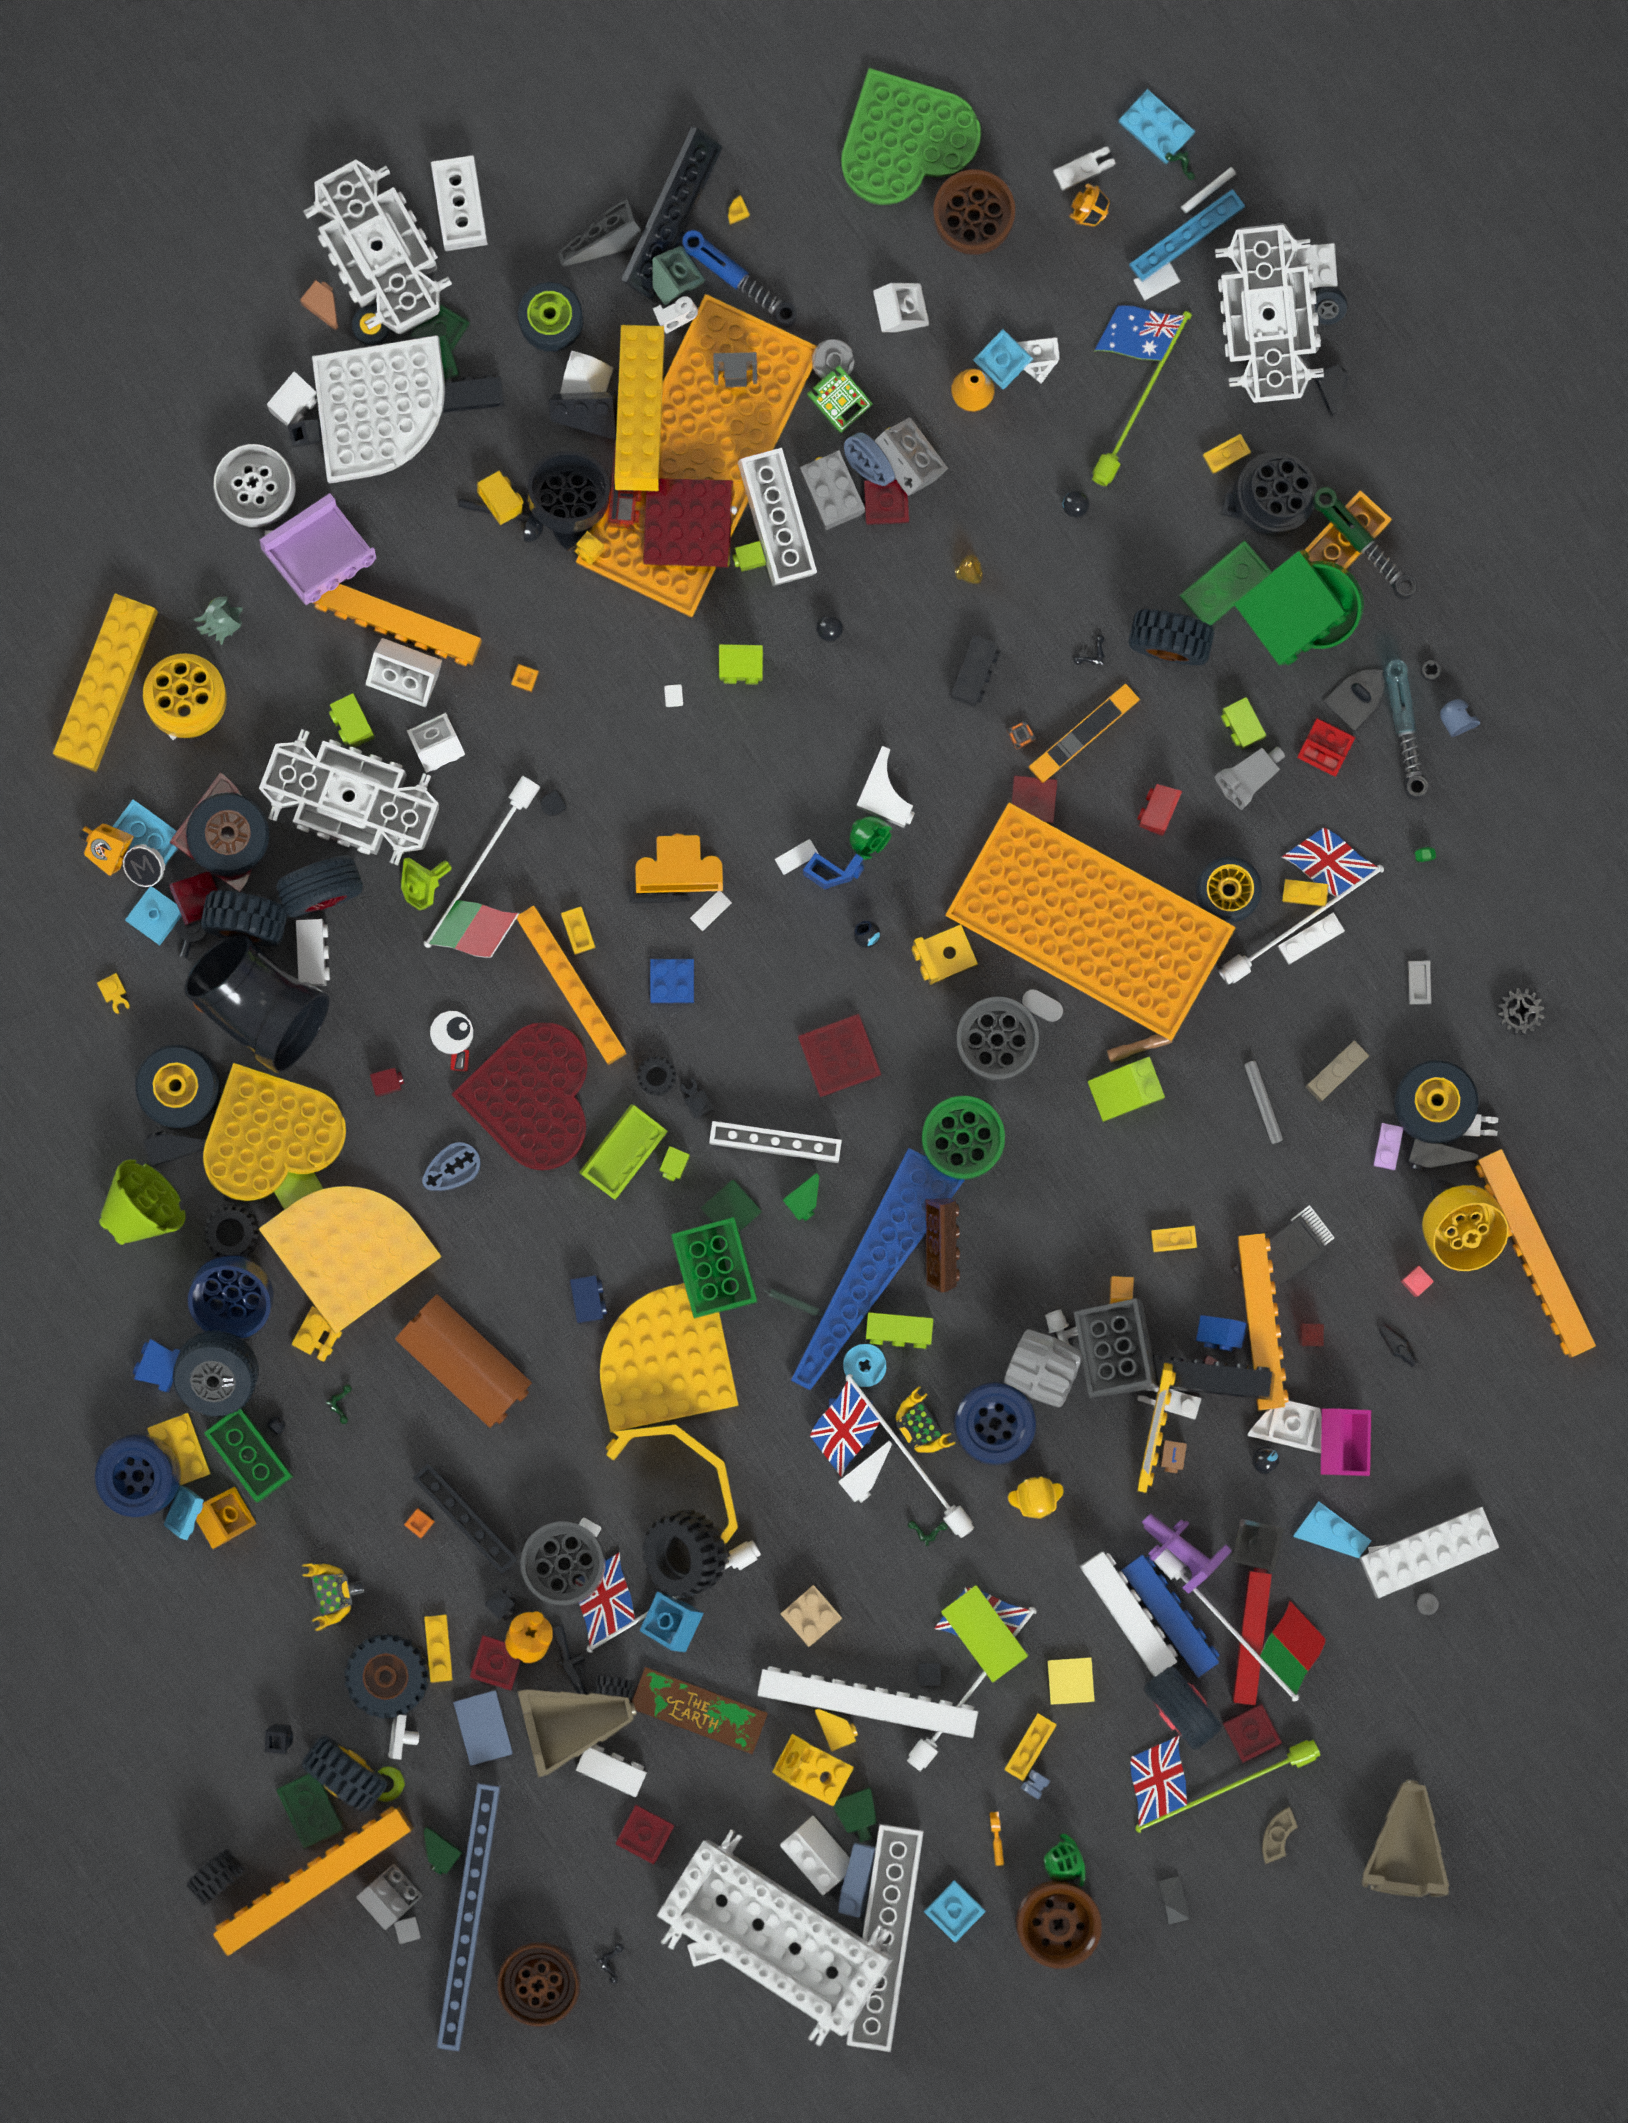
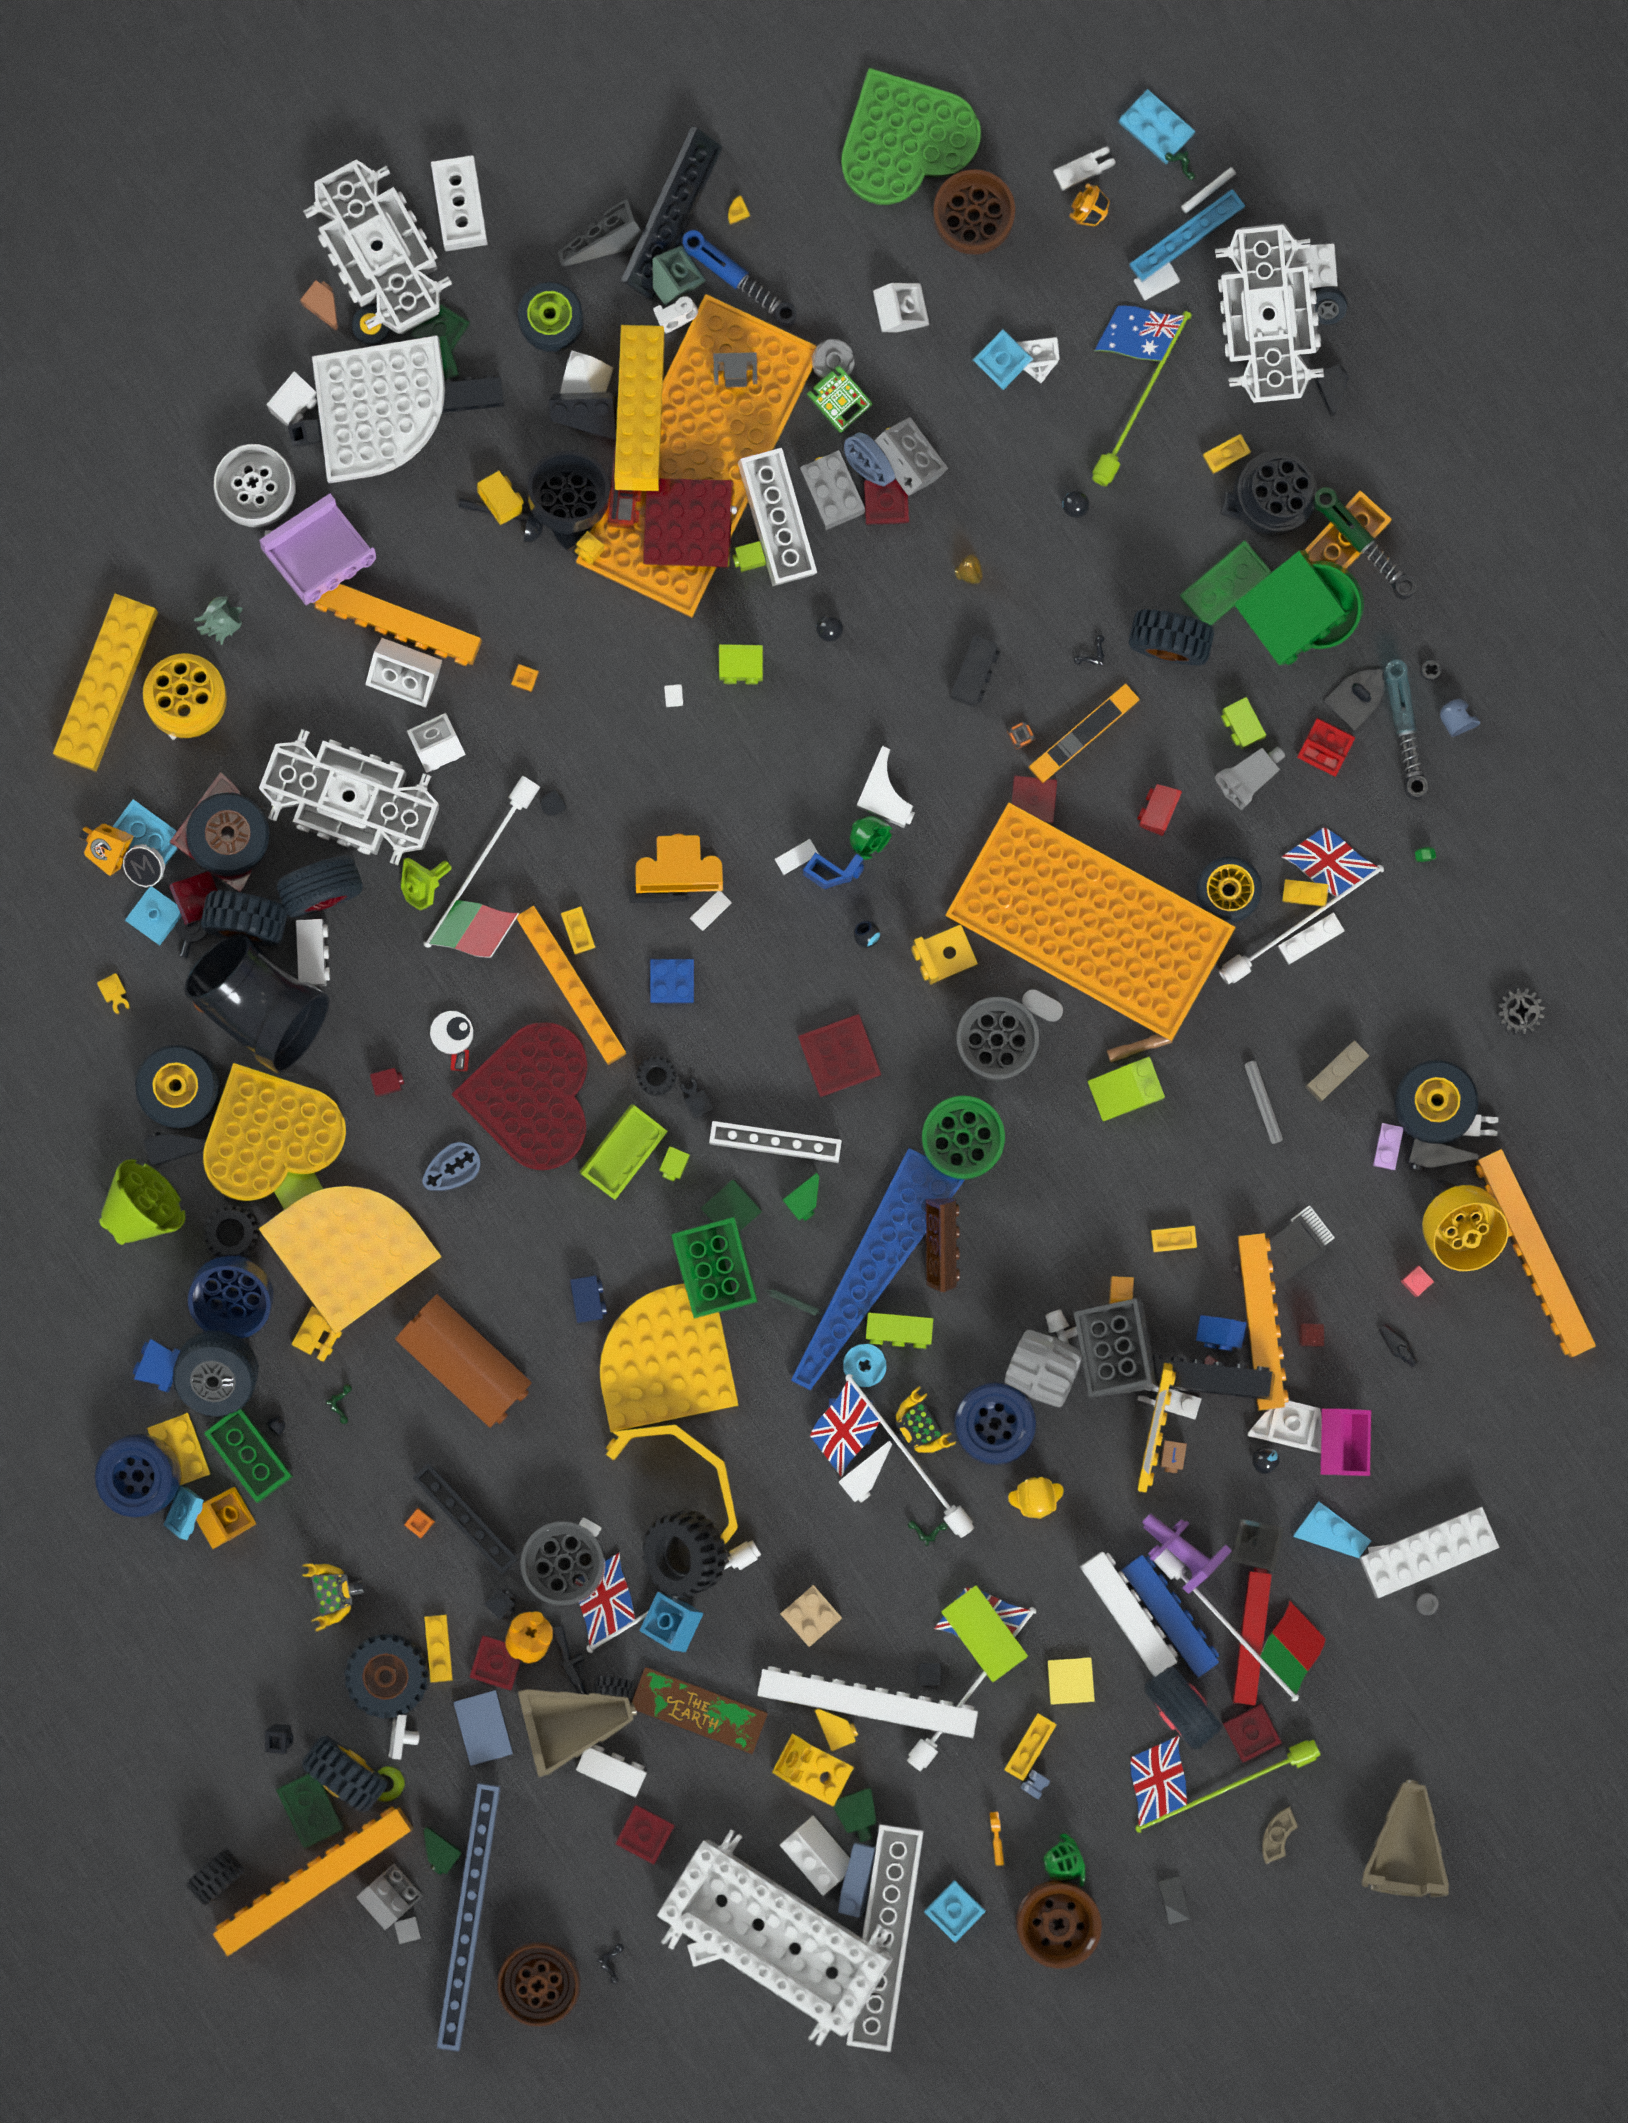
lime brick [329,693,375,748] -> none
light orange cone [952,369,994,412] -> none
light grey tile [1408,961,1431,1005] -> none

